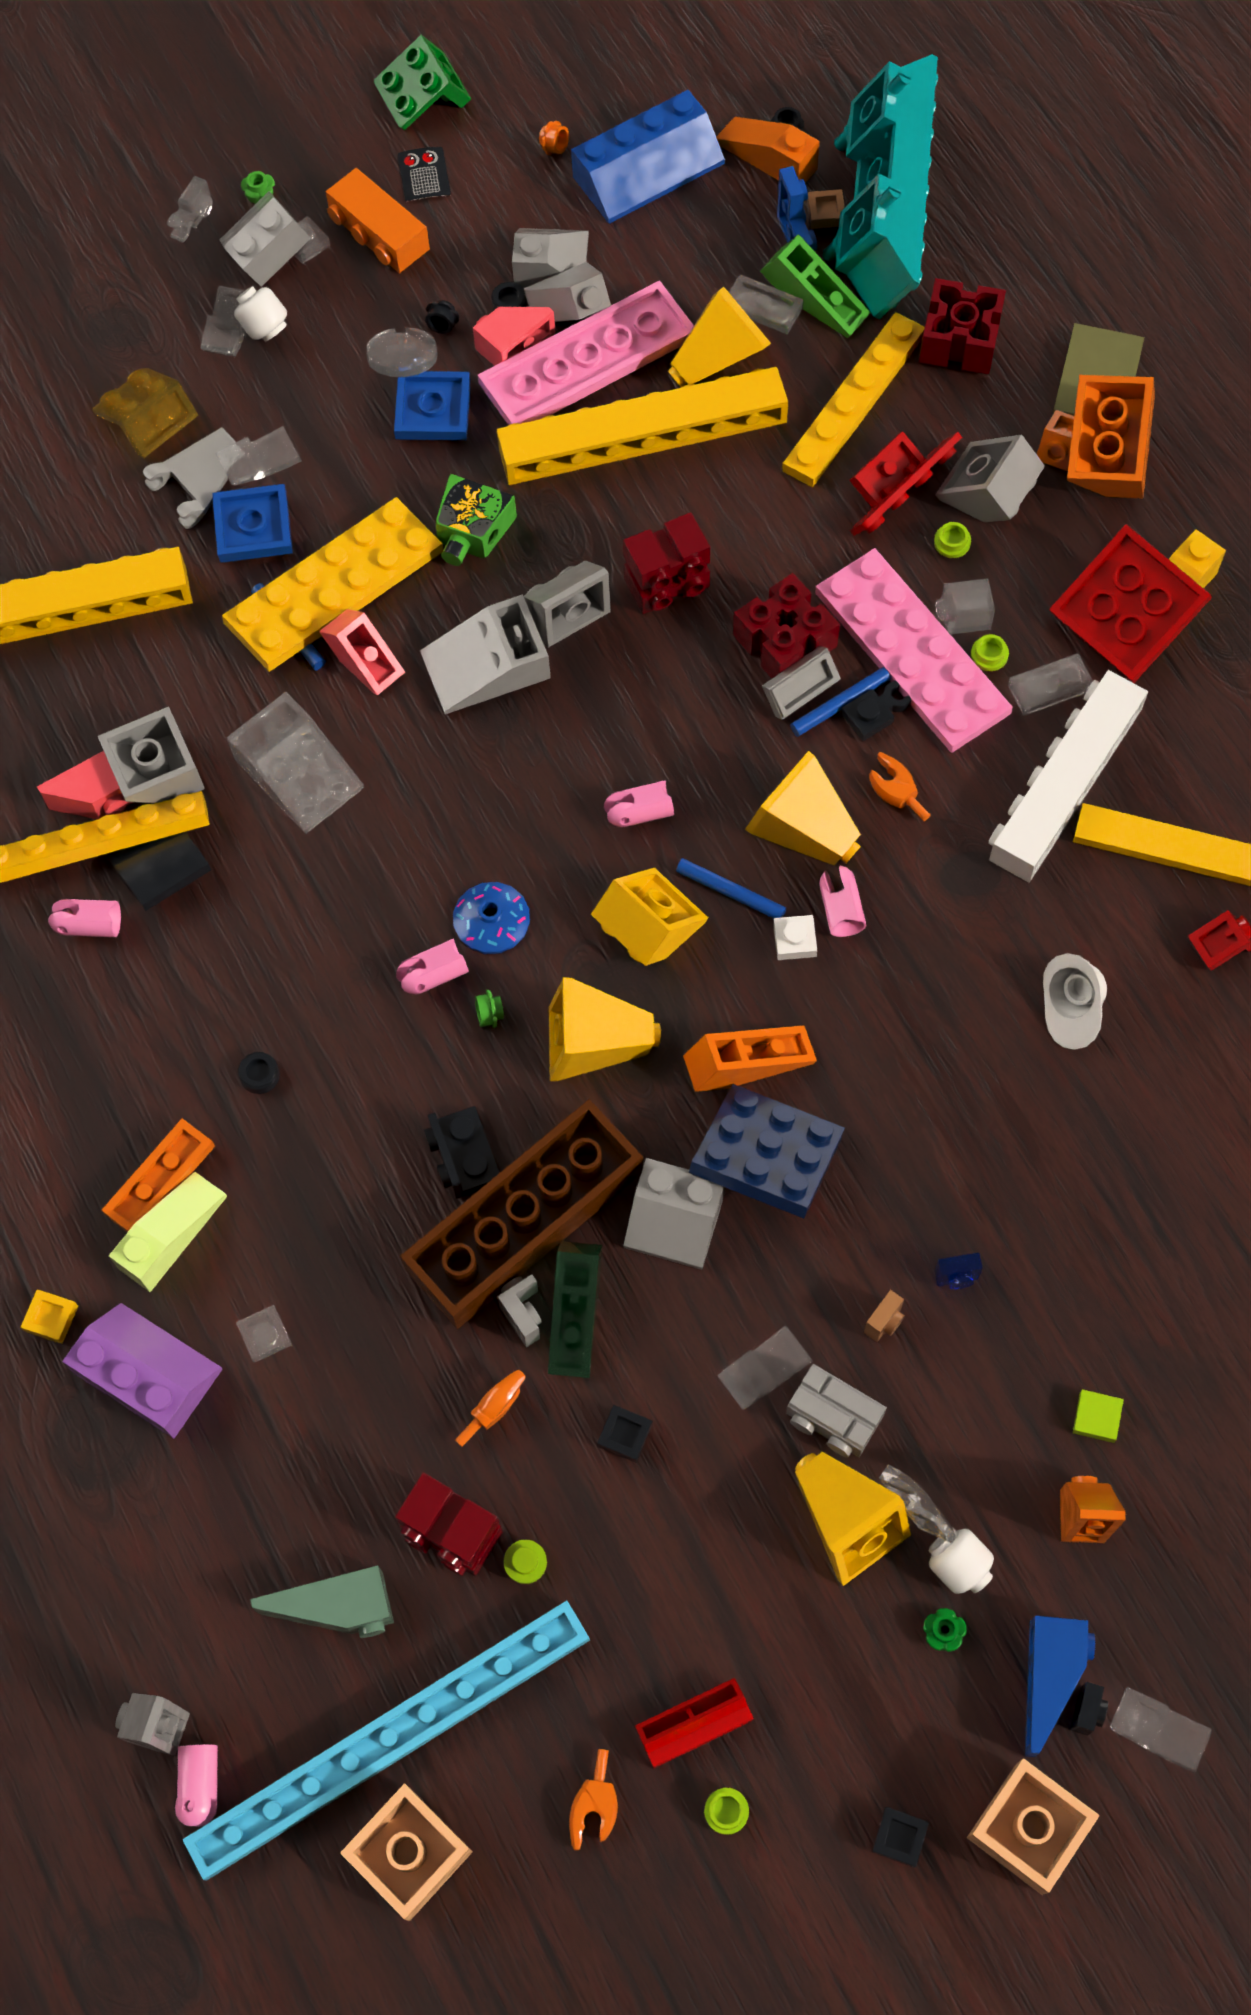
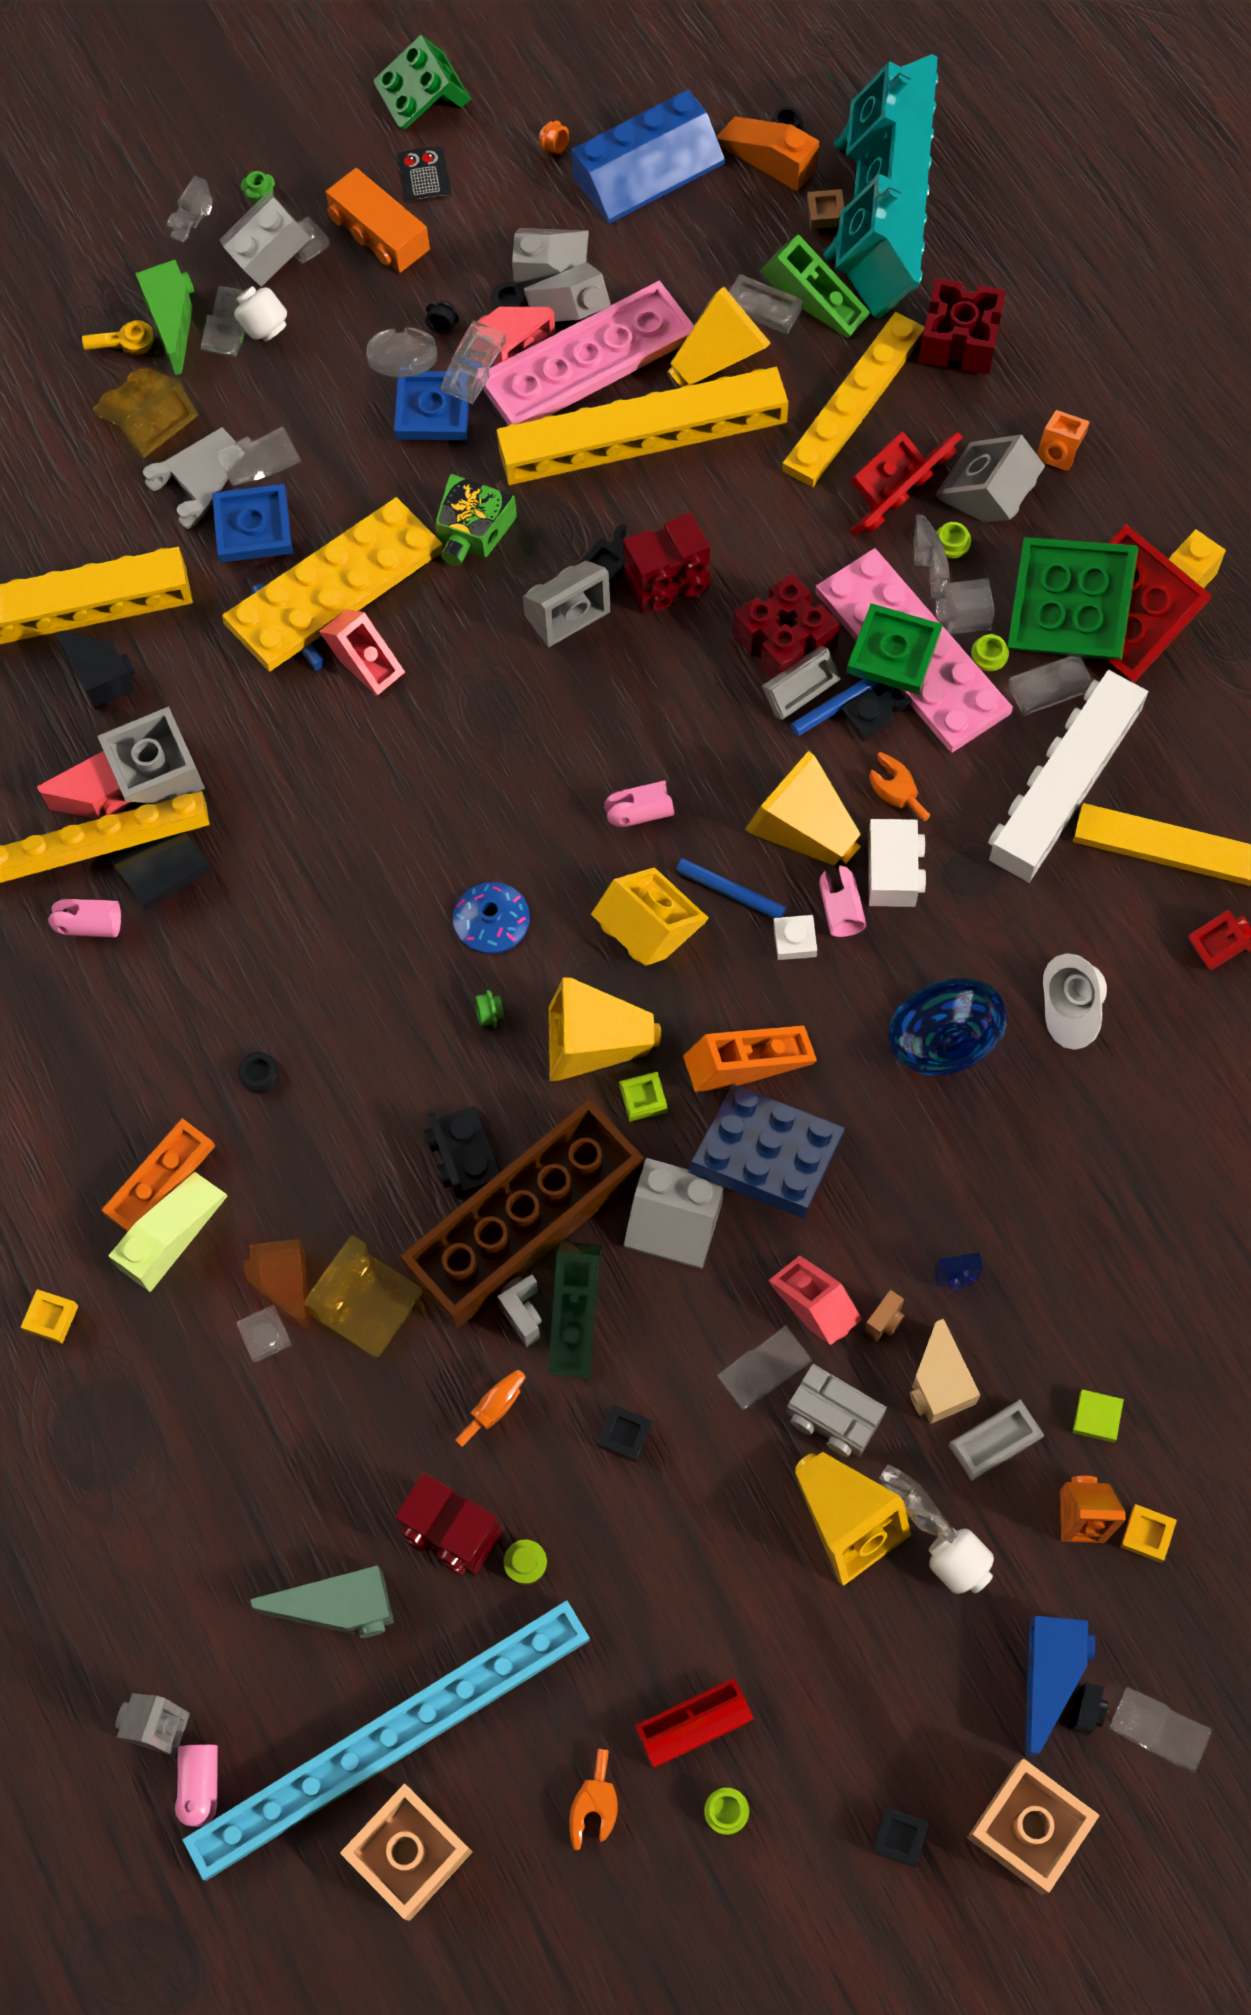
medium lavender slope [62,1303,222,1439] -> none
clear slope [226,692,365,834] -> none
bright pink piece [396,938,469,994] -> none
light grey slope [420,594,551,714] -> none
blue plate [777,166,817,251] -> none
green plate [923,1608,967,1652] -> none
olive tile [1052,323,1145,416] -> none
orange slope [1067,375,1155,499] -> none
none -> black slope [56,631,136,709]
none -> yellow plate [82,320,154,355]
none -> bright green slope [135,260,194,375]
none -> clear orange slope [244,1239,311,1330]
none -> clear yellow bracket [303,1235,423,1358]
none -> clear slope [441,320,506,404]
none -> black plate [579,524,627,588]
none -> lime tile [619,1072,668,1122]
none -> coral slope [768,1255,862,1345]
none -> green plate [847,603,943,695]
none -> white brick [868,819,926,907]
none -> clear blue dish [888,978,1008,1075]
none -> tan slope [910,1319,980,1424]
none -> clear slope [913,515,950,598]
none -> light grey tile [948,1399,1044,1481]
none -> green plate [1007,537,1138,661]
none -> yellow plate [1120,1504,1177,1563]

